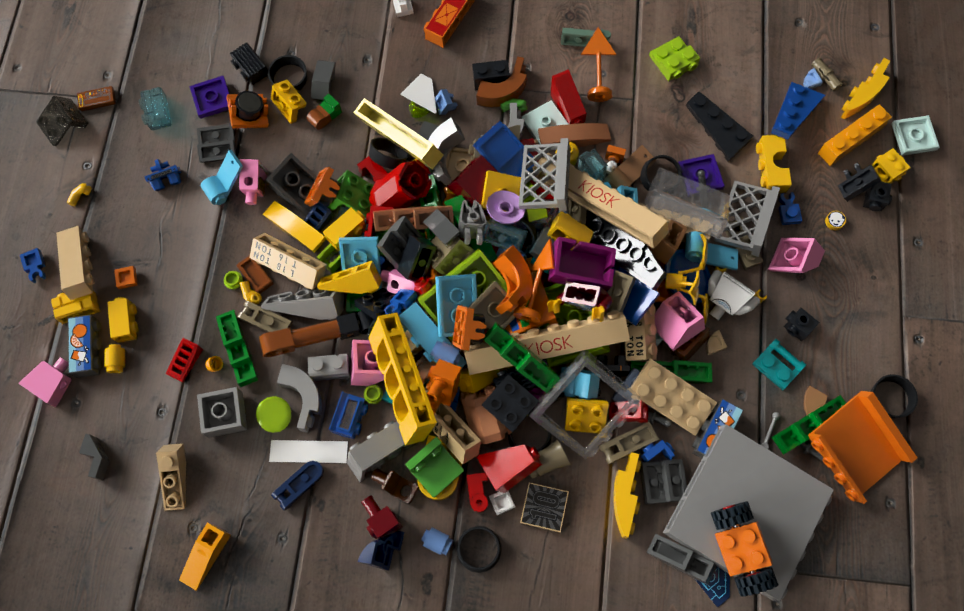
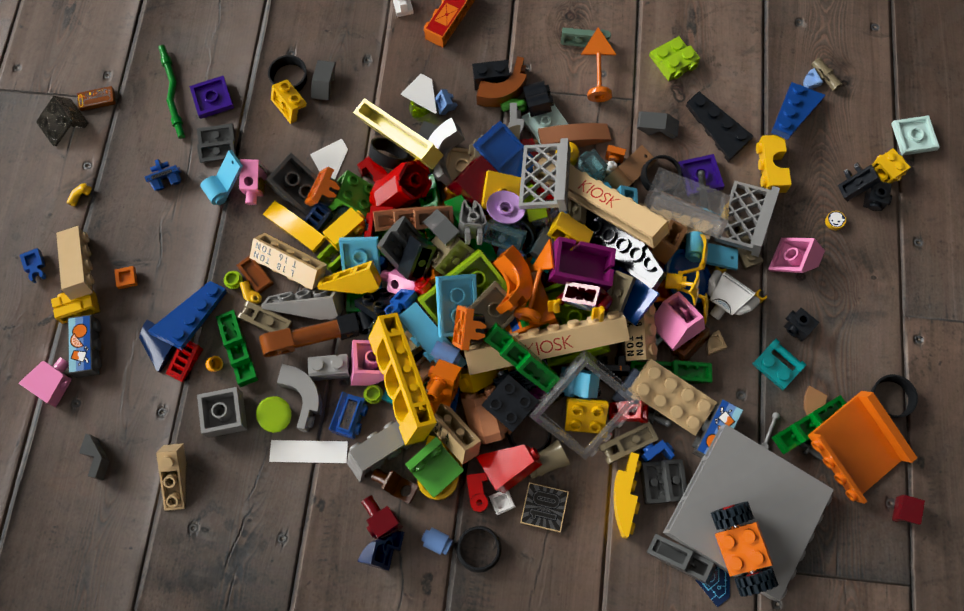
yellow brick [104,344,125,373] -> none
yellow brick [107,297,139,343] -> none
clear light blue brick [139,87,172,130] -> none
light orange slope [179,522,231,591] -> none
piece [227,91,269,129] -> none
black brick [230,42,268,85] -> none
dark blue plate [271,461,324,511] -> none
leg [307,93,342,130] -> none
red slope [550,69,587,124] -> none
blue plate [778,192,802,225] -> none
light orange brick [818,104,892,166] -> none
yellow slope [841,58,890,119] -> none
none -> dark blue slope [139,319,175,372]
none -> blue wing [148,281,227,350]
none -> green bar [158,45,185,139]
none -> white sticker [310,139,348,180]
none -> black brick [523,80,554,117]
none -> dark grey slope [637,111,679,139]
none -> dark red panel [892,495,925,525]

